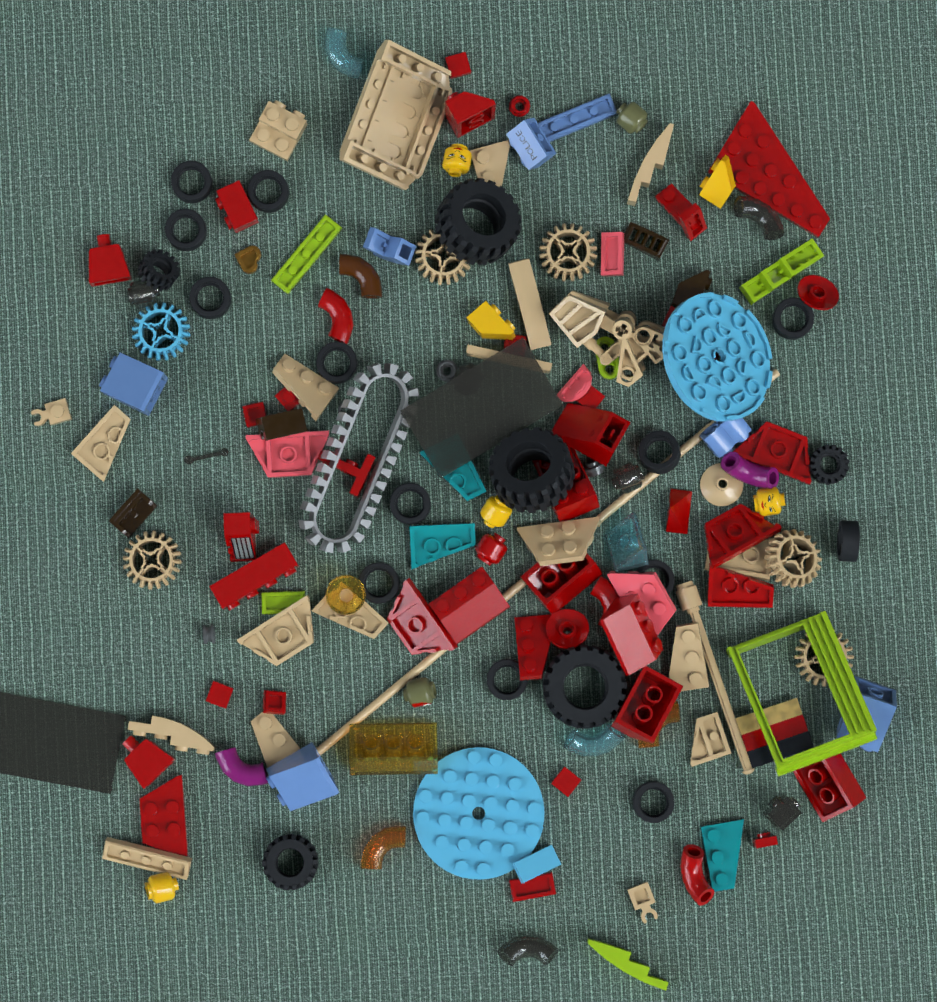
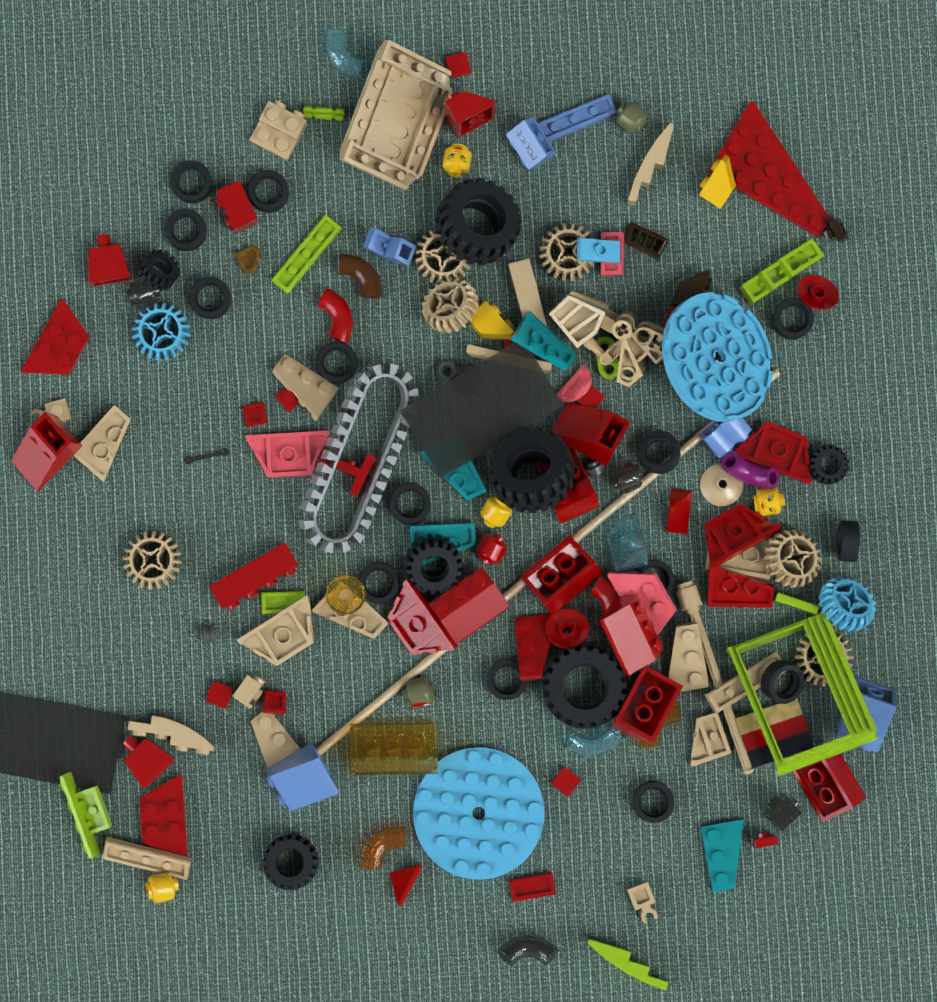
medium blue slope [99,353,168,417] -> none
dark brown hinge [109,488,157,538] -> none
magenta cylinder [215,747,268,786] -> none
red wedge [223,512,259,562] -> none
dark brown hinge [256,408,307,441] -> none
tan wing [470,140,510,187] -> none
red plate [509,95,530,117] -> none
medium azure tile [512,845,561,884] -> none
tan wing [517,517,601,566] -> none
red bracket [655,183,707,241] -> none
red cylinder [680,844,715,906] -> none
clear smoke cylinder [734,196,785,241] -> none
none -> red slope [11,412,83,491]
none -> red wing [21,299,90,375]
none -> lime bracket [60,772,112,859]
none -> tan brick [232,674,265,709]
none -> lime axle [303,105,345,121]
none -> red slope [389,864,423,907]
none -> black tyre [405,534,462,594]
none -> tan gear [421,277,479,334]
none -> teal wing [510,311,576,371]
none -> medium azure plate [577,238,620,264]
none -> tan tile [704,652,788,714]
none -> black tyre [761,660,805,704]
none -> lime tile [773,593,819,615]
none -> medium azure gear [818,575,876,632]
none -> dark brown tile [823,219,849,243]

